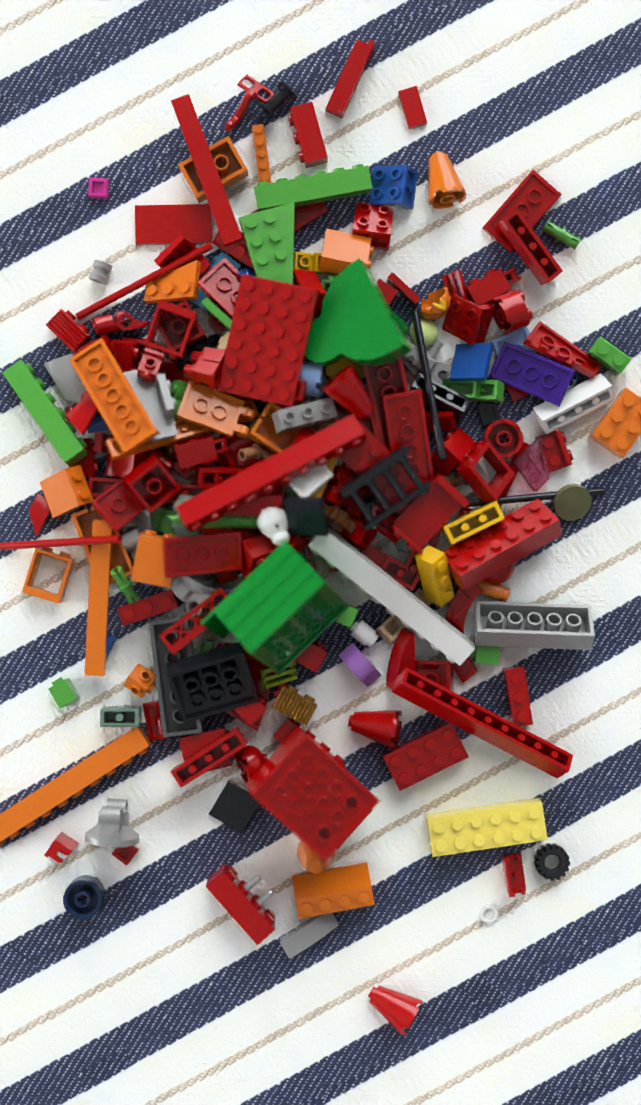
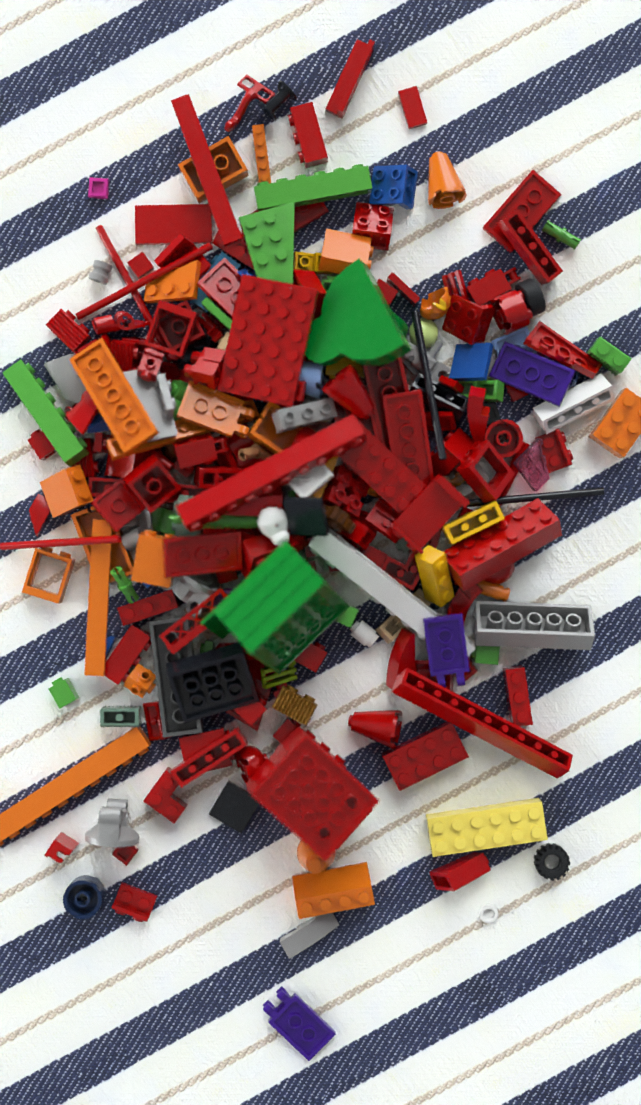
red piece [206,863,276,945] -> none
black fence [338,444,432,530] -> none
medium lavender brick [339,642,381,688] -> none
red cone [368,985,423,1036] -> none
red hinge [502,852,526,897] -> none
olive tile [553,483,592,521] -> none
none -> red brick [28,429,57,460]
none -> red piece [95,225,172,362]
none -> red brick [105,623,152,685]
none -> red bracket [111,882,157,922]
none -> red tile [127,251,154,279]
none -> red brick [143,767,188,824]
none -> red piece [197,312,223,342]
none -> dark purple tile [263,986,336,1061]
none -> dark purple tile [423,613,470,688]
none -> red slope [429,852,491,892]
none -> red tile [438,375,464,393]
none -> red slope [467,386,490,442]
none -> black tyre [515,278,546,317]

